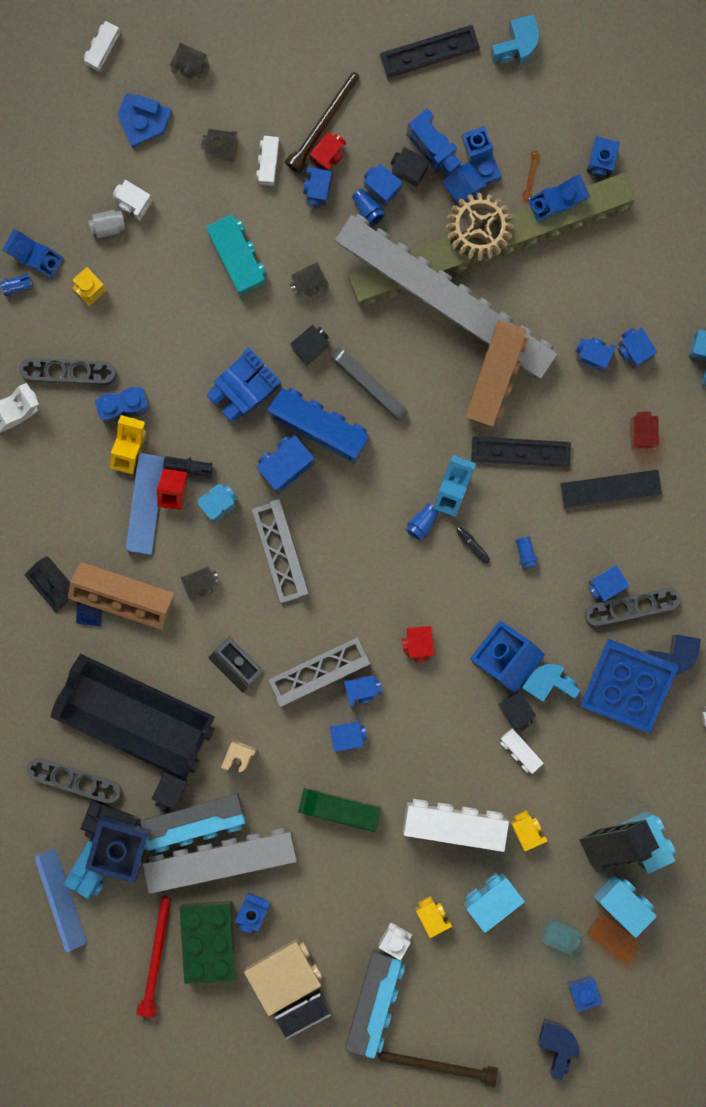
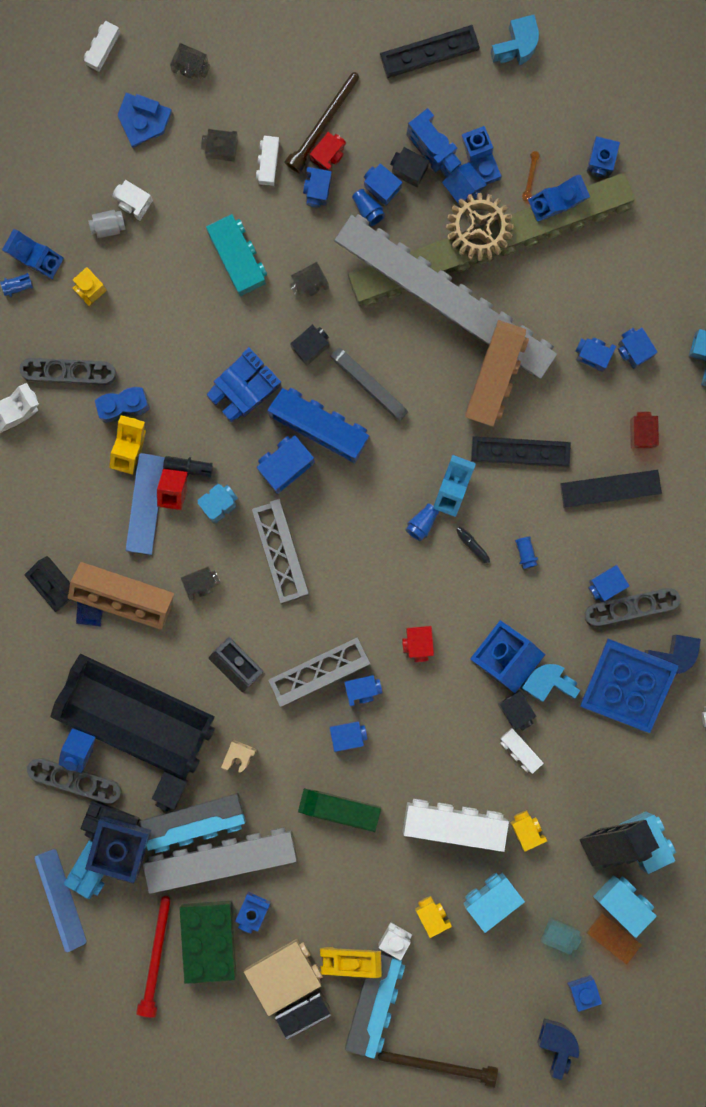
none -> blue brick [58,728,95,774]
none -> yellow plate [320,947,382,978]

